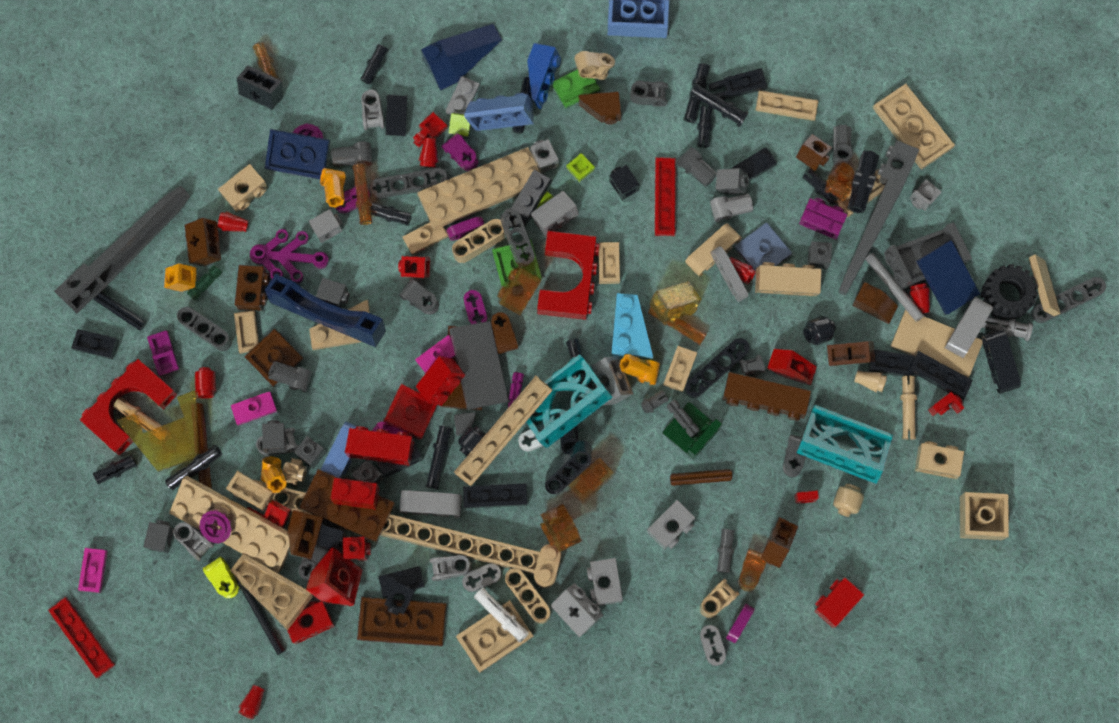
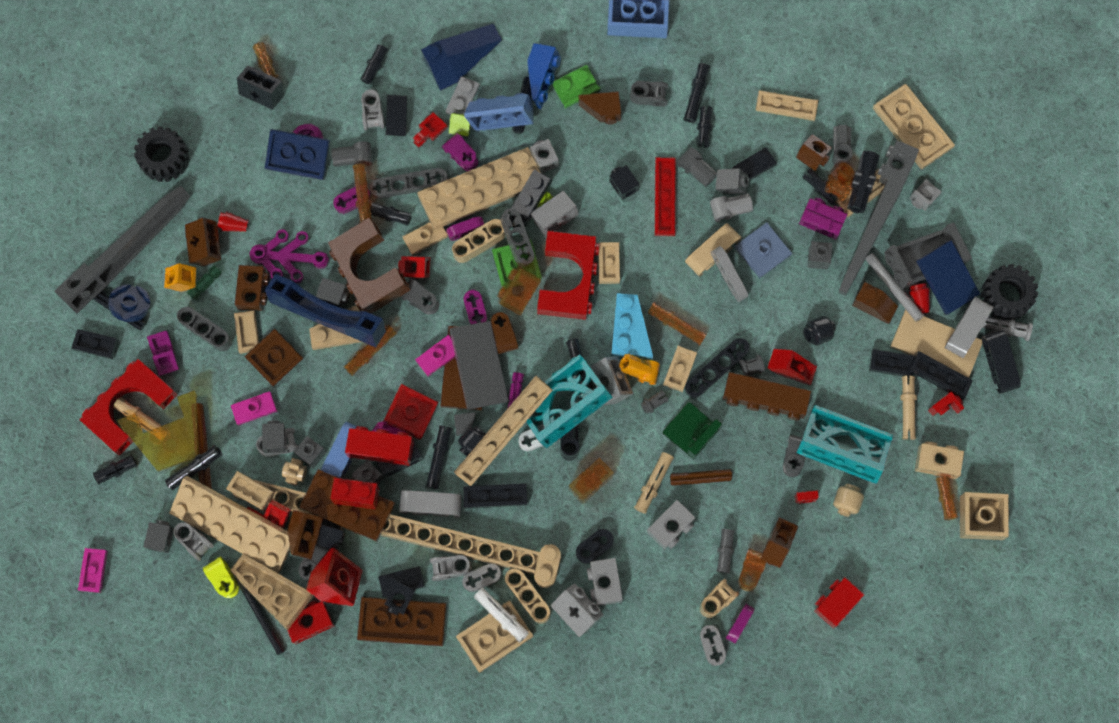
red tile [48,597,115,679] -> none
red brick [194,367,216,399] -> none
magenta gear [200,510,233,543] -> none
tan brick [218,164,268,212] -> none
red cone [238,685,265,720] -> none
light orange piece [261,456,286,493] -> none
dark grey piece [268,361,313,393] -> none
light grey brick [309,209,343,243] -> none
light orange piece [320,168,345,208] -> none
red bracket [343,537,371,561] -> none
red brick [416,355,465,406] -> none
red cone [418,138,438,167] -> none
clear orange brick [540,504,582,552] -> none
black beam [545,441,592,494] -> none
lime plate [566,153,595,182] -> none
tan piece [574,51,615,80] -> none
clear yellow brick [650,281,702,323] -> none
dark grey axle [667,400,699,437] -> none
black pin [689,83,749,127] -> none
black hinge [709,68,767,100] -> none
red cone [729,257,756,284] -> none
tan brick [755,262,821,296] -> none
reddish brown brick [827,341,875,366] -> none
tan cone [854,370,887,393] -> none
tan tile [1029,255,1061,316] -> none
dark grey beam [1032,277,1106,323] -> none
none -> dark blue tile [108,284,150,322]
none -> black tyre [134,126,190,182]
none -> reddish brown arch [328,218,411,314]
none -> clear orange pin [343,324,397,376]
none -> black plate [576,529,614,564]
none -> tan pin [634,452,674,514]
none -> clear orange pin [935,476,958,521]

